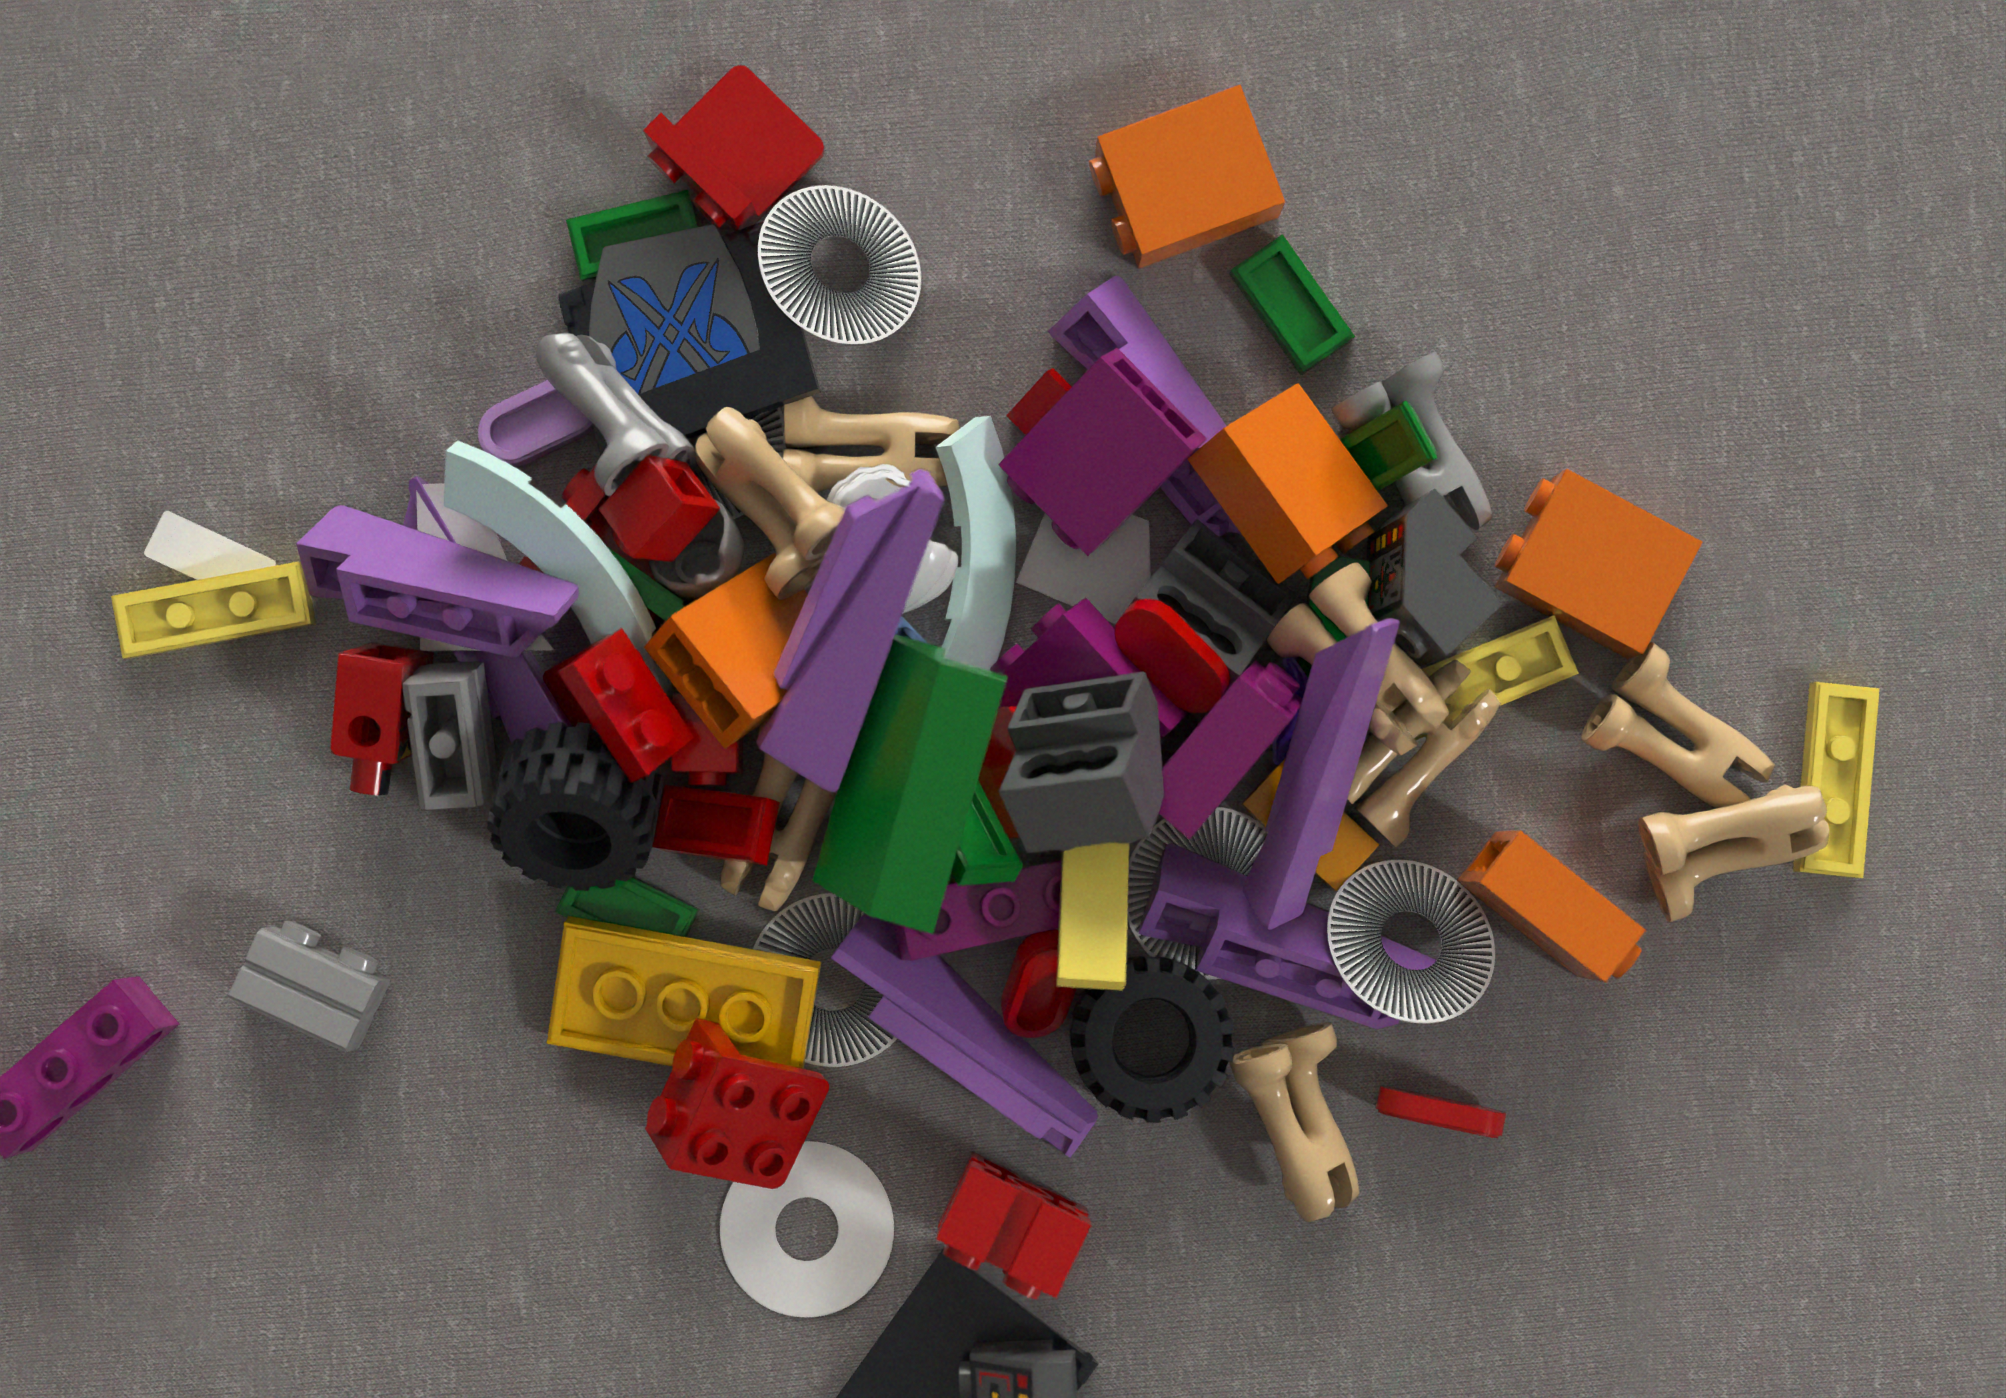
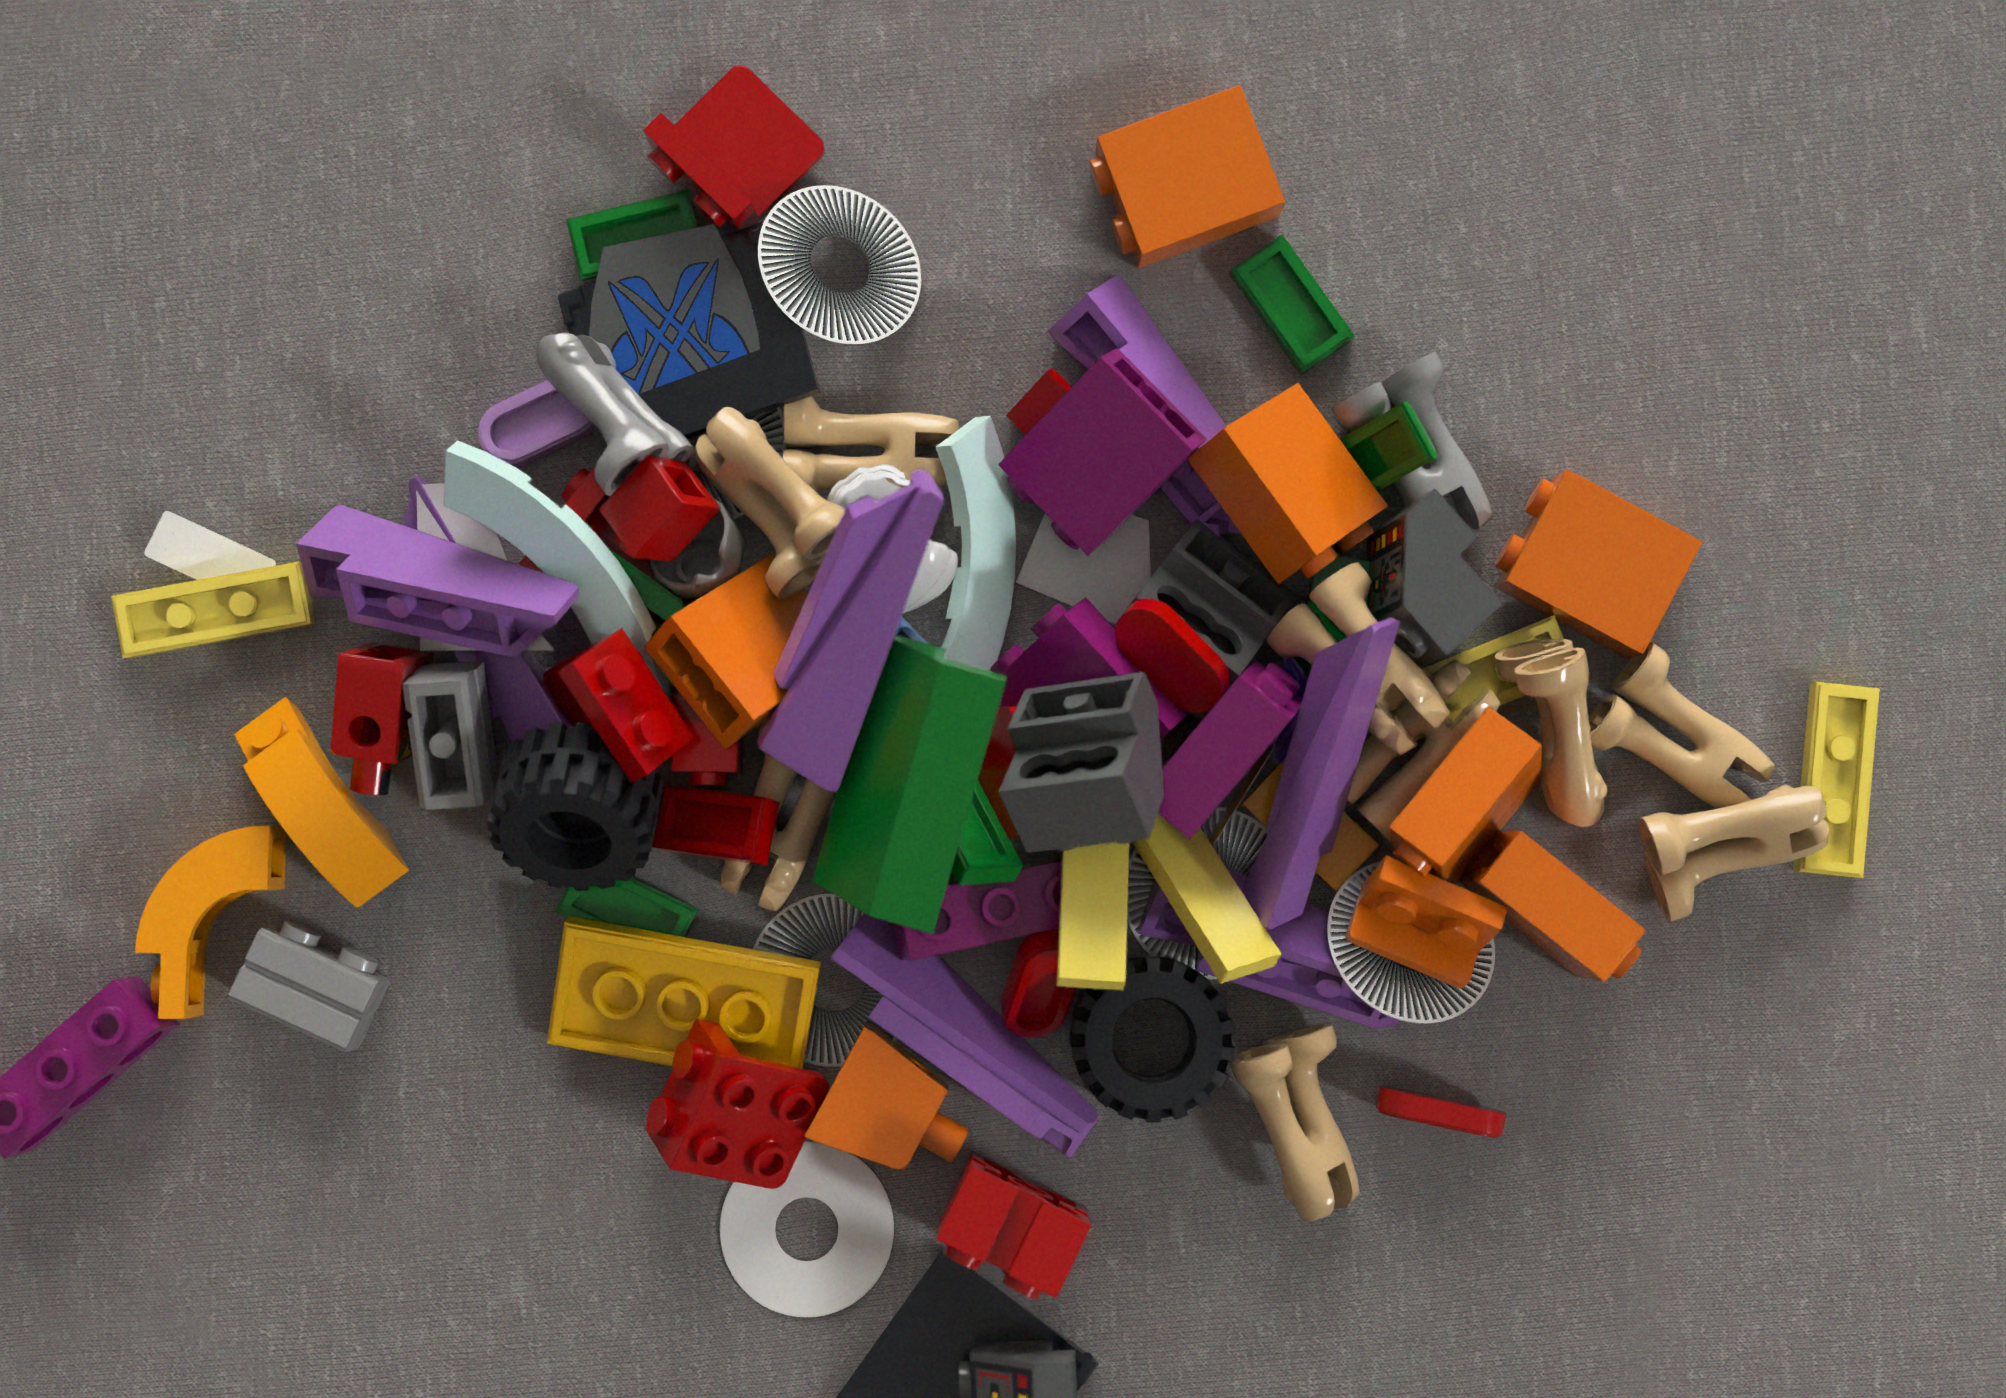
none -> light orange arch [135,825,287,1019]
none -> light orange arch [234,696,409,909]
none -> orange torso [805,1021,970,1171]
none -> light yellow tile [1132,813,1281,984]
none -> sticker [1208,745,1275,844]
none -> orange bracket [1345,856,1508,989]
none -> orange brick [1389,706,1542,885]
none -> tan piece [1495,639,1608,827]

